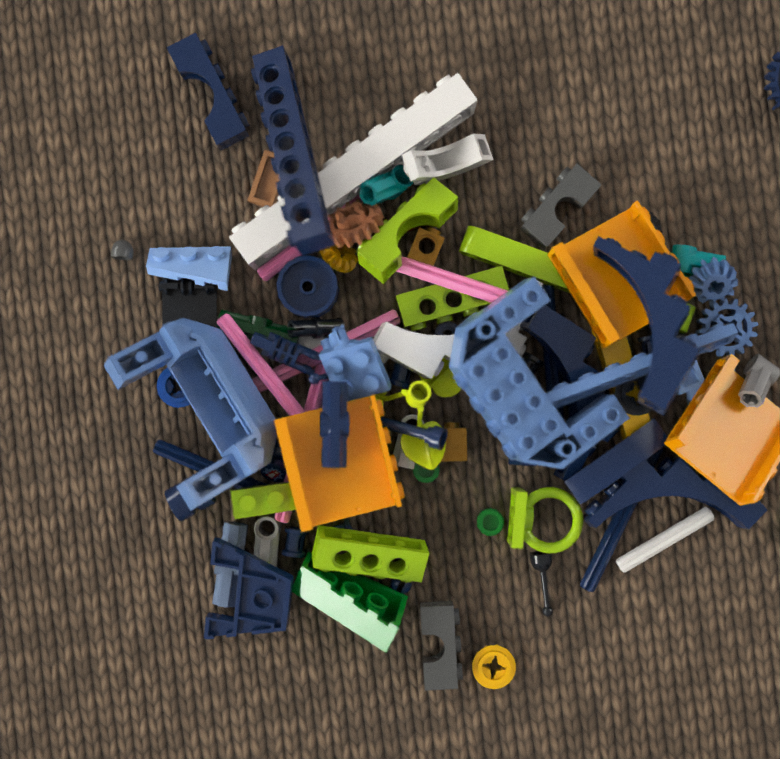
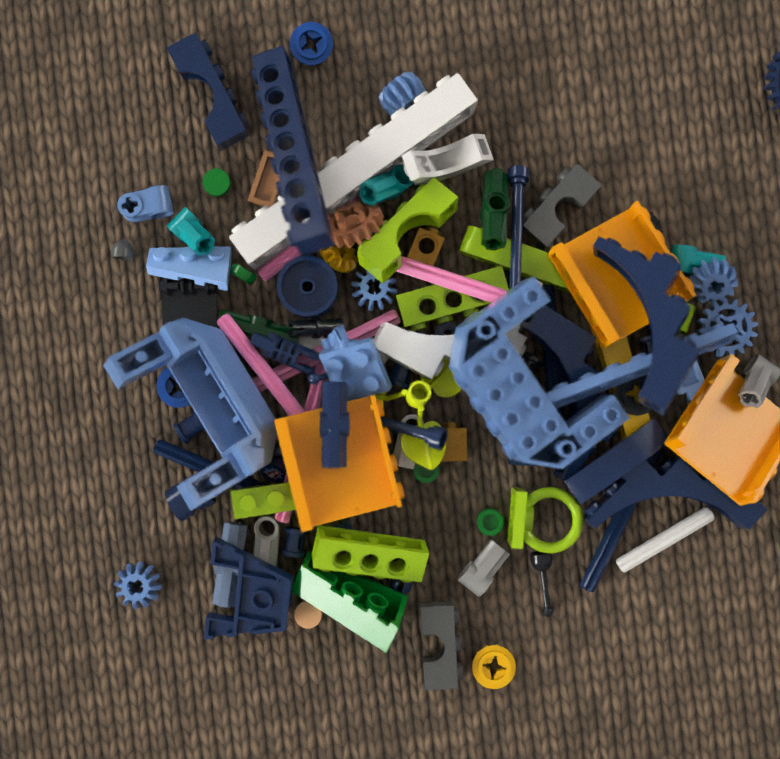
none -> medium blue gear [114,561,162,609]
none -> medium blue piece [117,185,174,222]
none -> teal piece [166,207,215,256]
none -> dark blue bush [173,410,206,444]
none -> green tile [203,168,231,197]
none -> green tile [230,263,257,285]
none -> blue gear [290,22,333,67]
none -> light nougat tile [294,600,322,629]
none -> medium blue gear [351,269,397,311]
none -> medium blue gear [378,72,425,116]
none -> light grey piece [457,539,510,597]
none -> dark green piece [479,168,510,251]
none -> dark blue piece [507,165,529,289]

